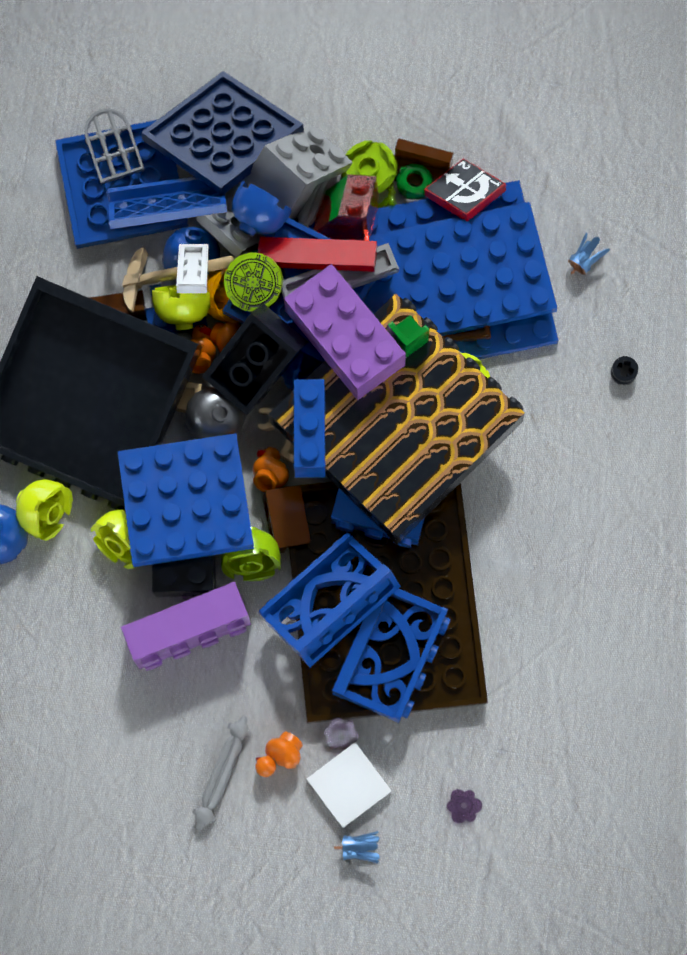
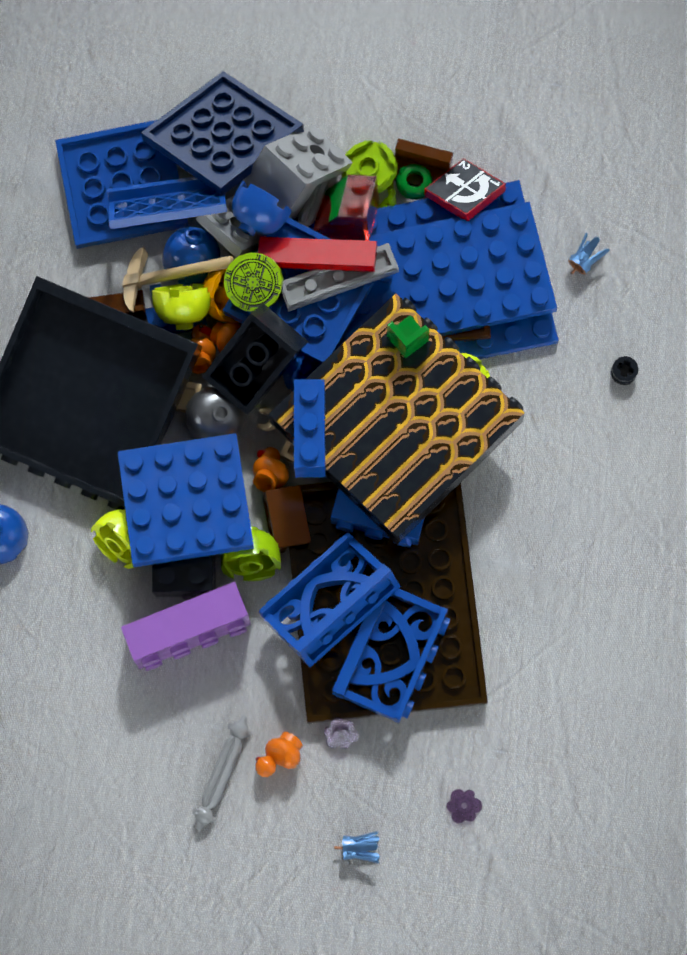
neon yellow cylinder [16,479,73,541] -> none
light grey window [84,108,145,184] -> none
white plate [176,244,209,293] -> none
medium lavender brick [284,264,406,400] -> none
white tile [307,742,392,828] -> none

